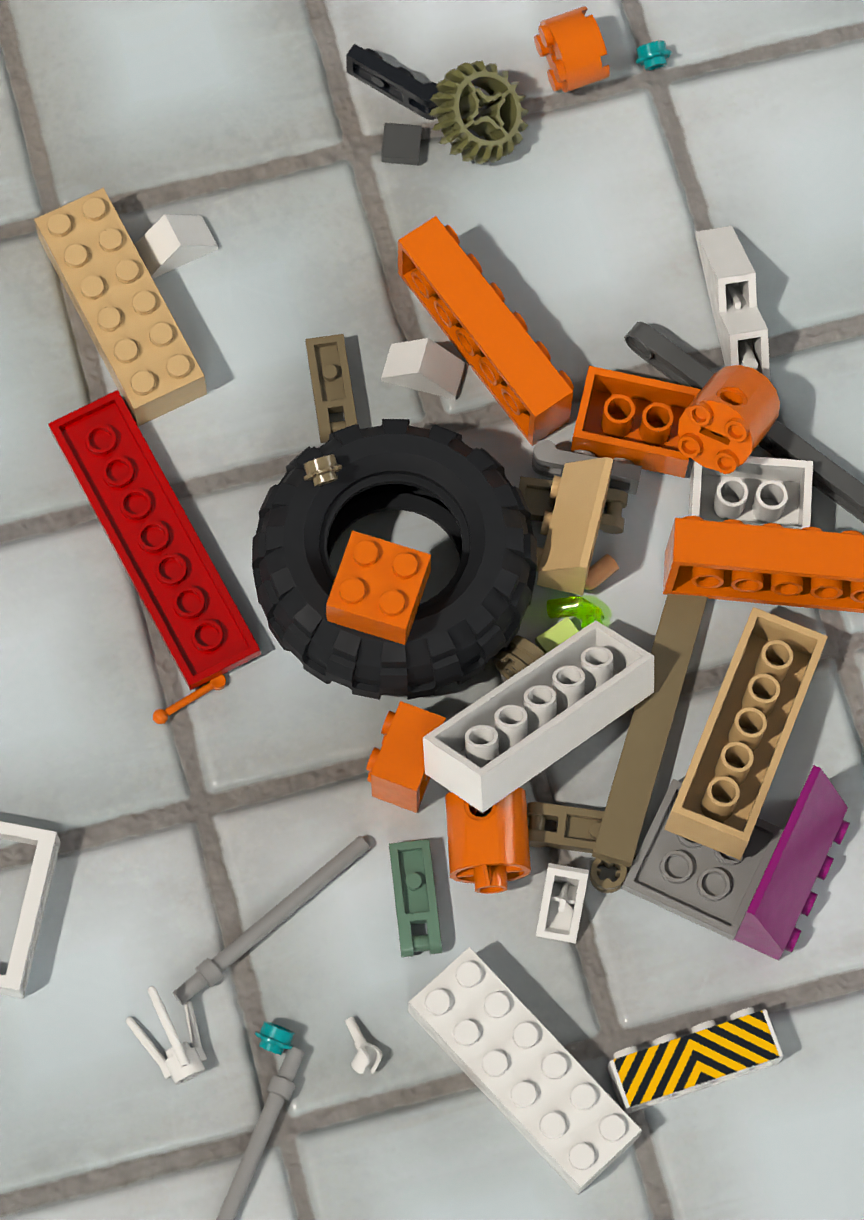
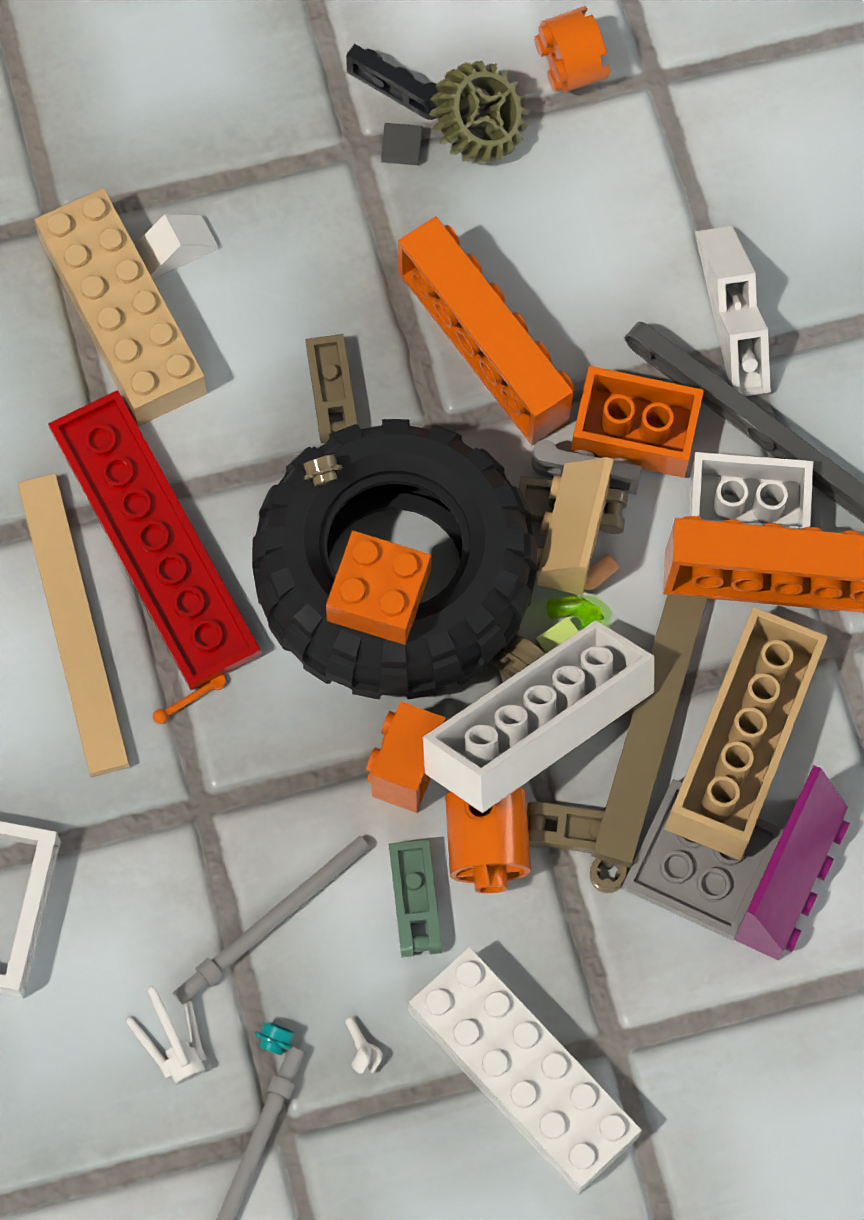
white slope [381,338,465,400] -> none
white slope [536,863,589,944] -> none
brick [607,1007,783,1114] -> none
teal plate [636,40,672,71] -> none
orange cylinder [678,365,780,474] -> none
none -> tan tile [17,473,130,777]

